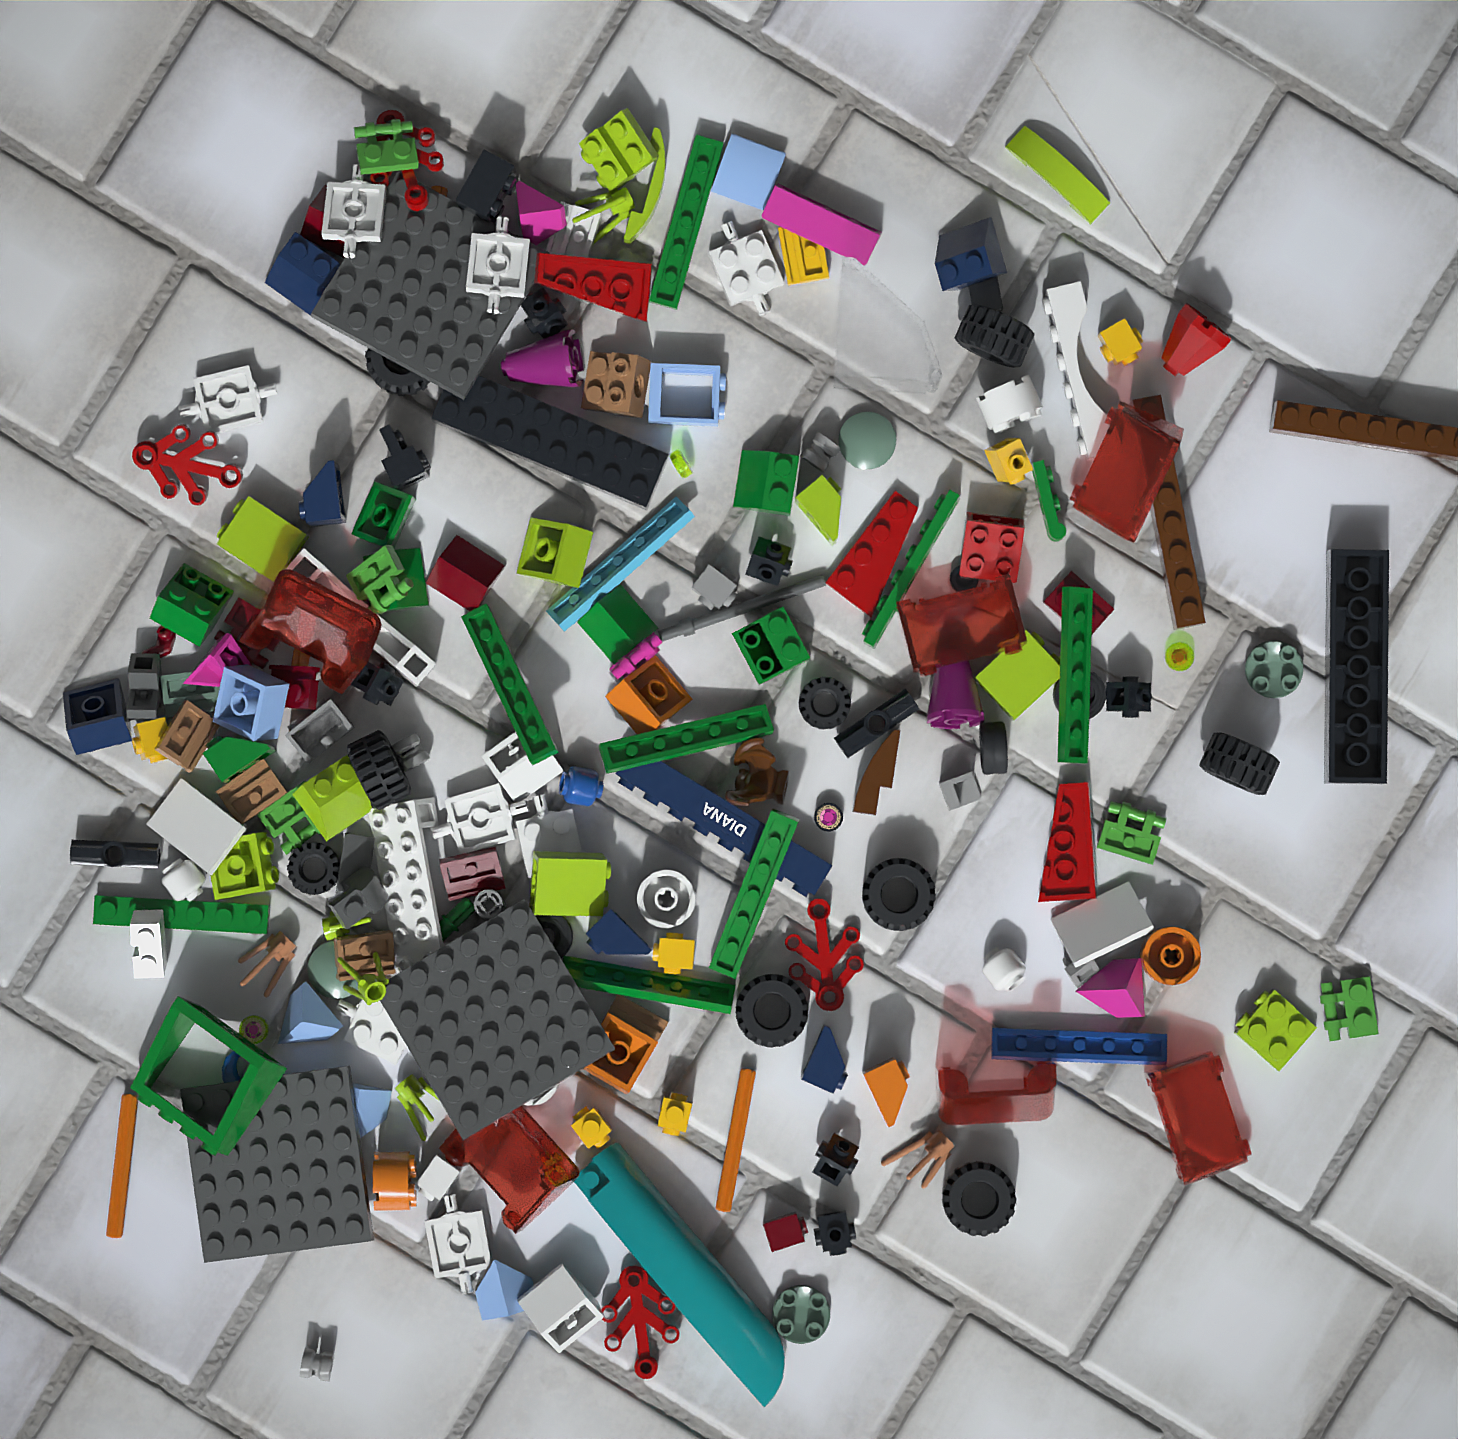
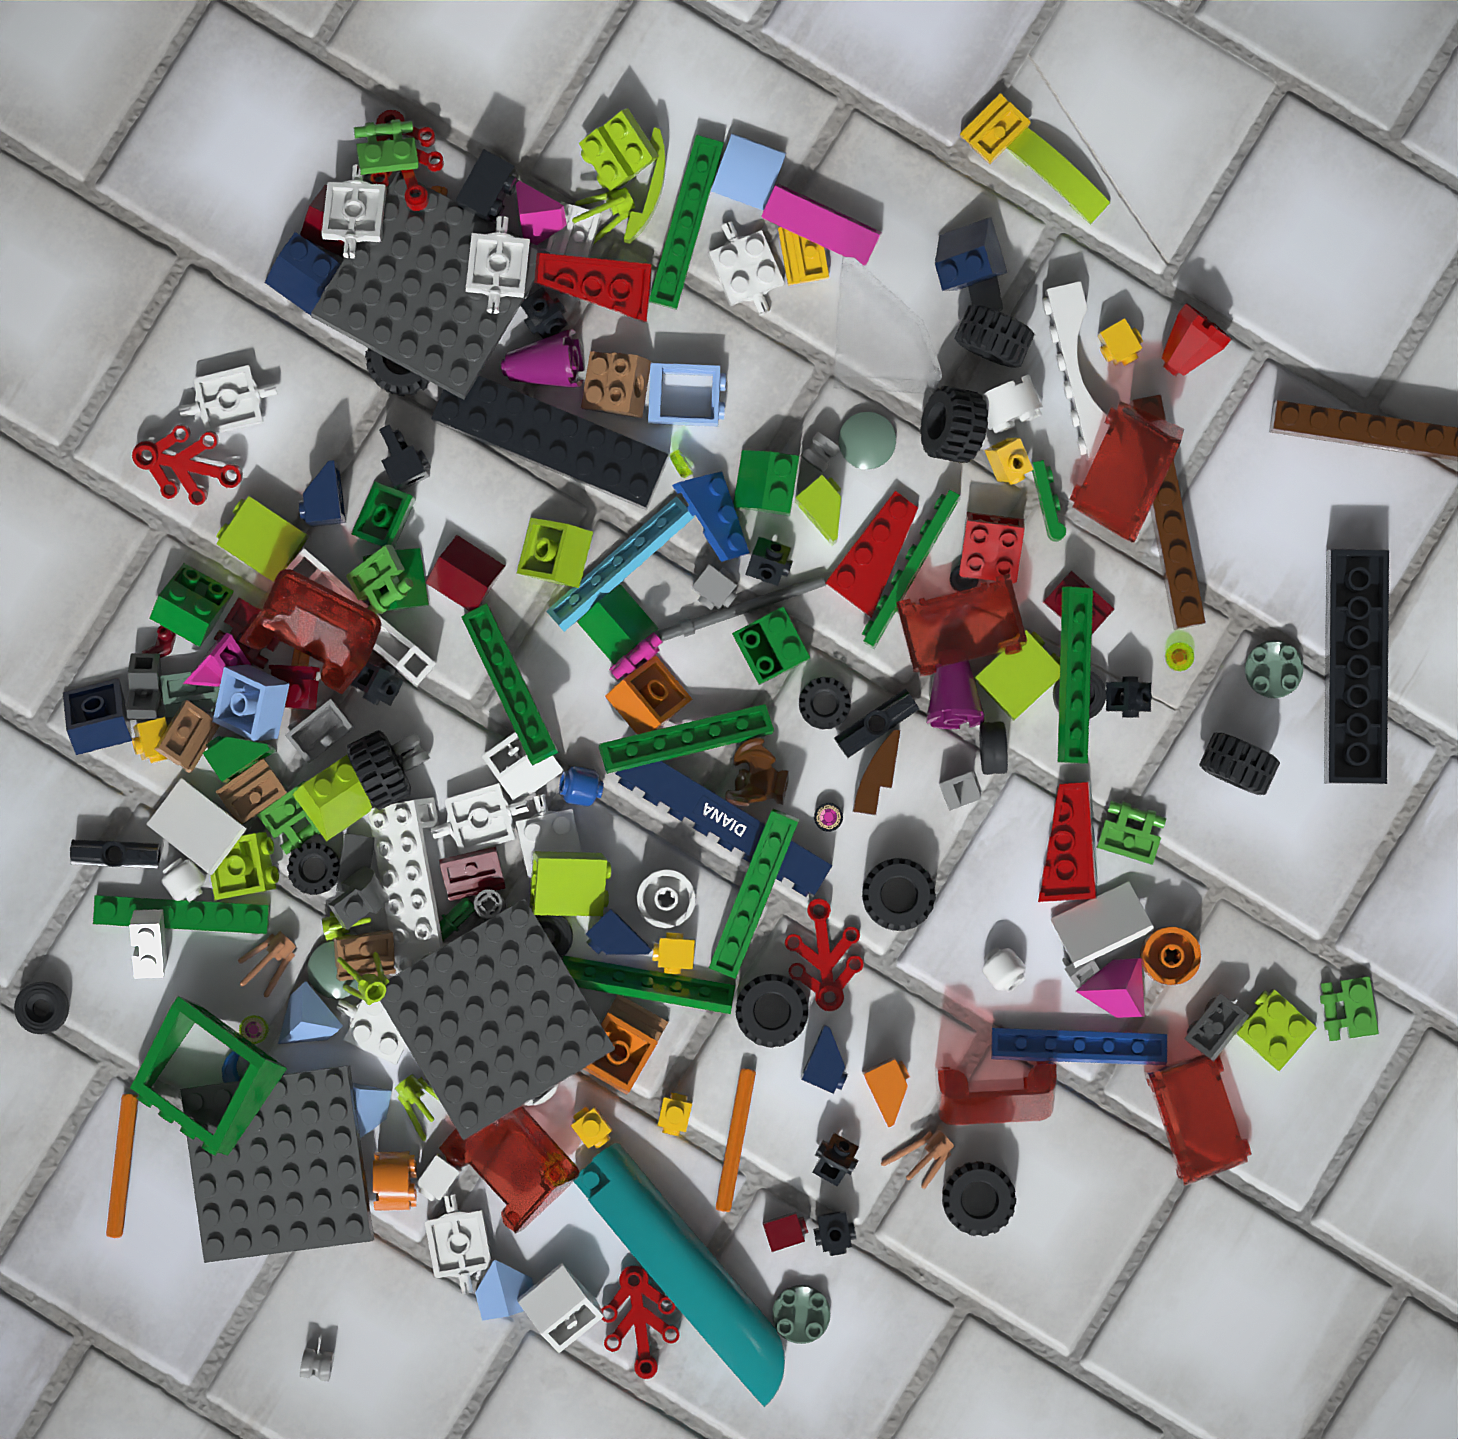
none -> black tyre [14,982,69,1034]
none -> blue wing [672,471,750,562]
none -> black tyre [920,386,988,463]
none -> yellow plate [960,93,1031,164]
none -> dark grey bracket [1184,993,1249,1062]

